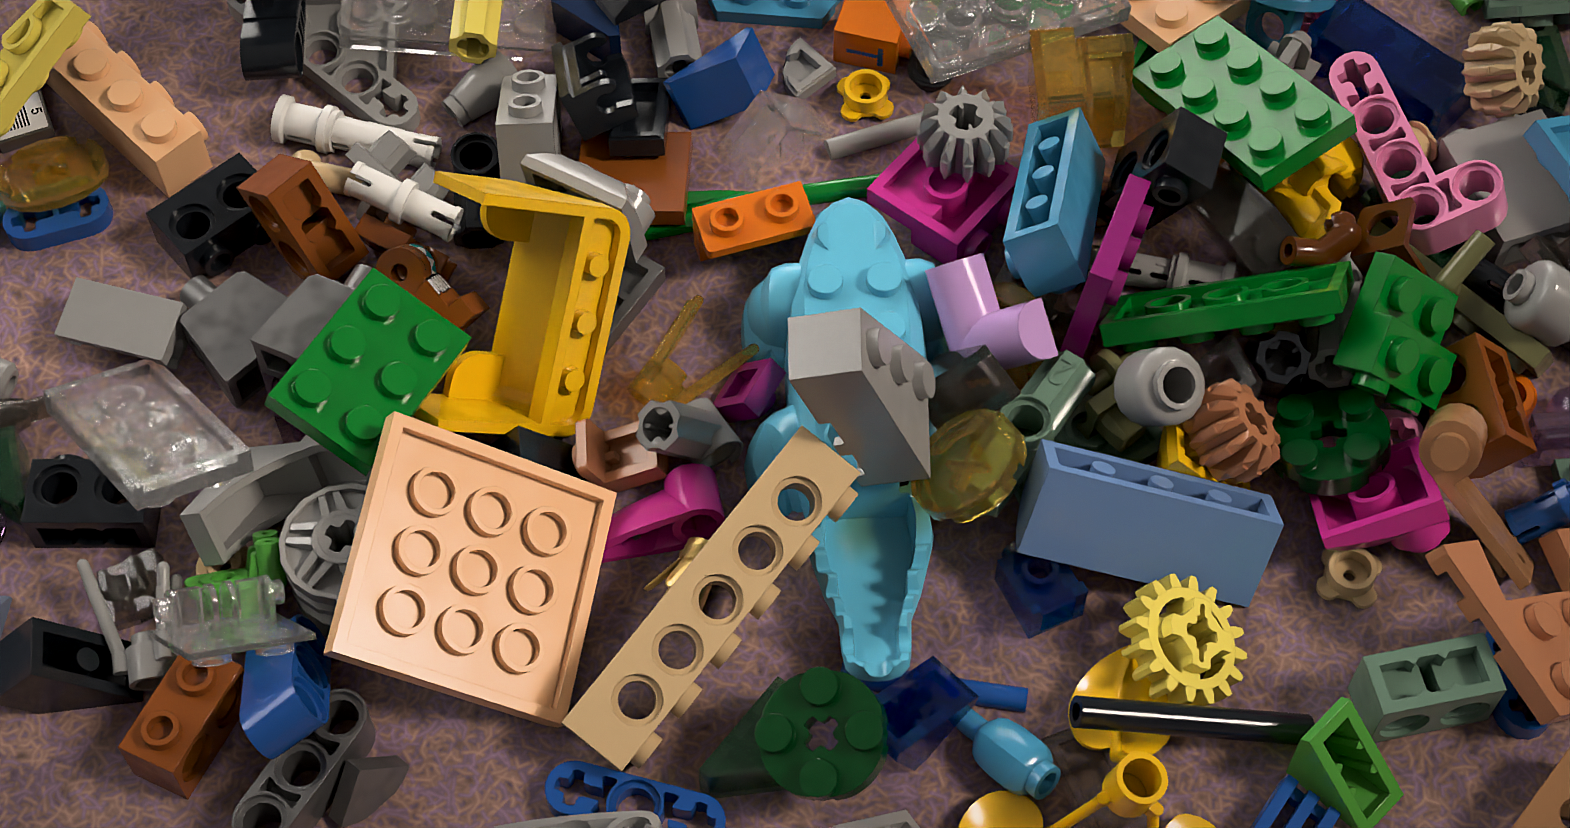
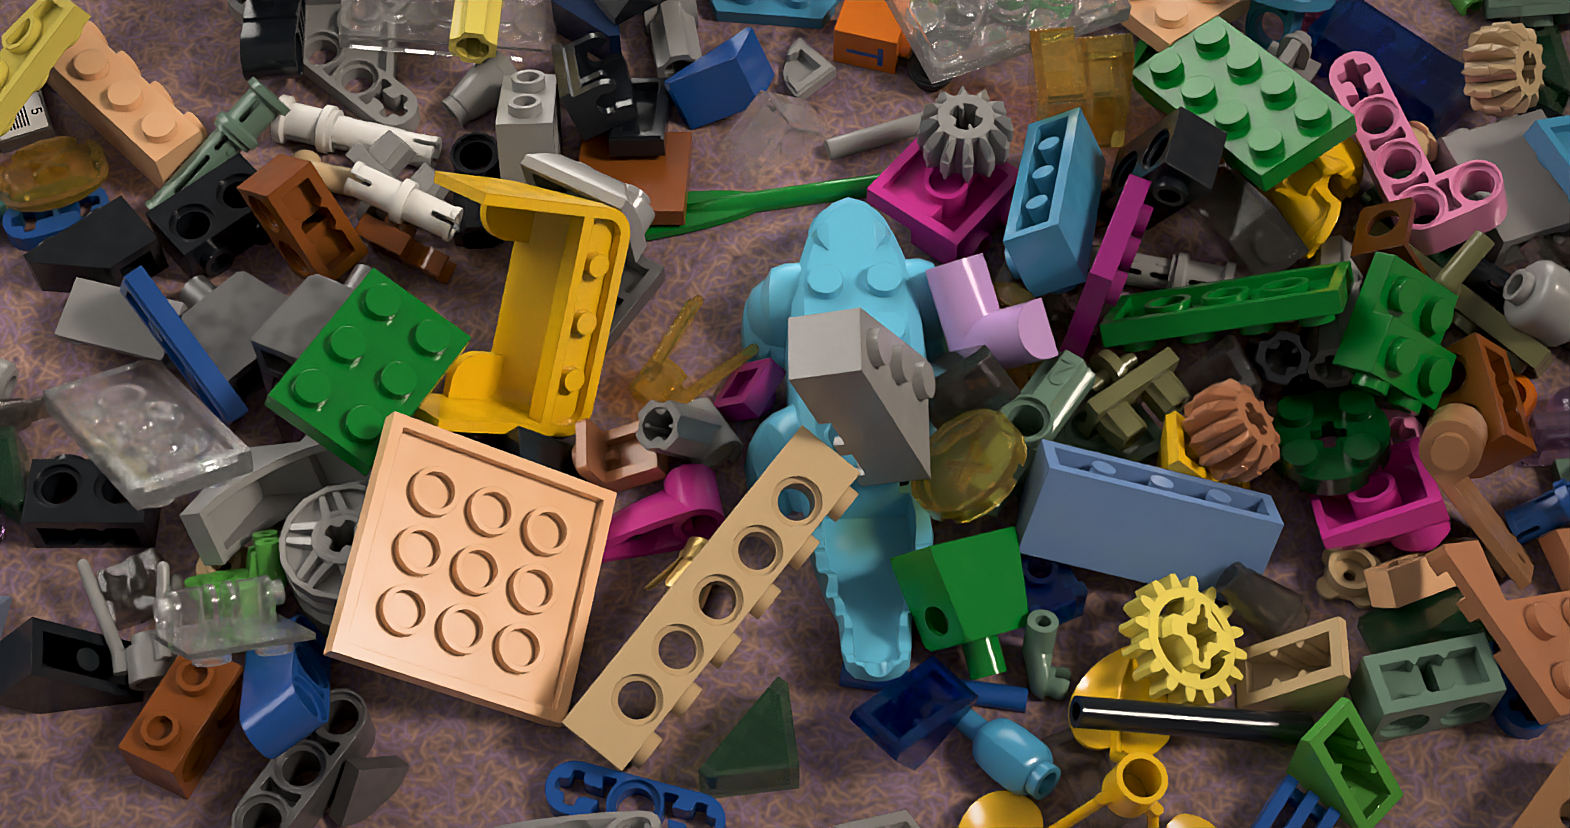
dark orange leg [375,243,490,331] -> none
orange bracket [692,181,816,261] -> none
dark green plate [754,666,889,801] -> none
yellow plate [837,69,894,122] -> none
light grey head [1114,347,1205,427] -> none
reddish brown arm [1279,211,1362,267] -> none
none -> black slope [23,195,169,293]
none -> blue tile [120,265,249,429]
none -> sand green pin [145,76,290,210]
none -> green torso [889,526,1029,680]
none -> sand green arm [1022,609,1071,701]
none -> clear smoke cone [1216,562,1310,642]
none -> tan slope [1235,616,1351,712]
none -> clear green slope [1357,590,1495,655]
none -> light nougat piece [1363,537,1477,609]

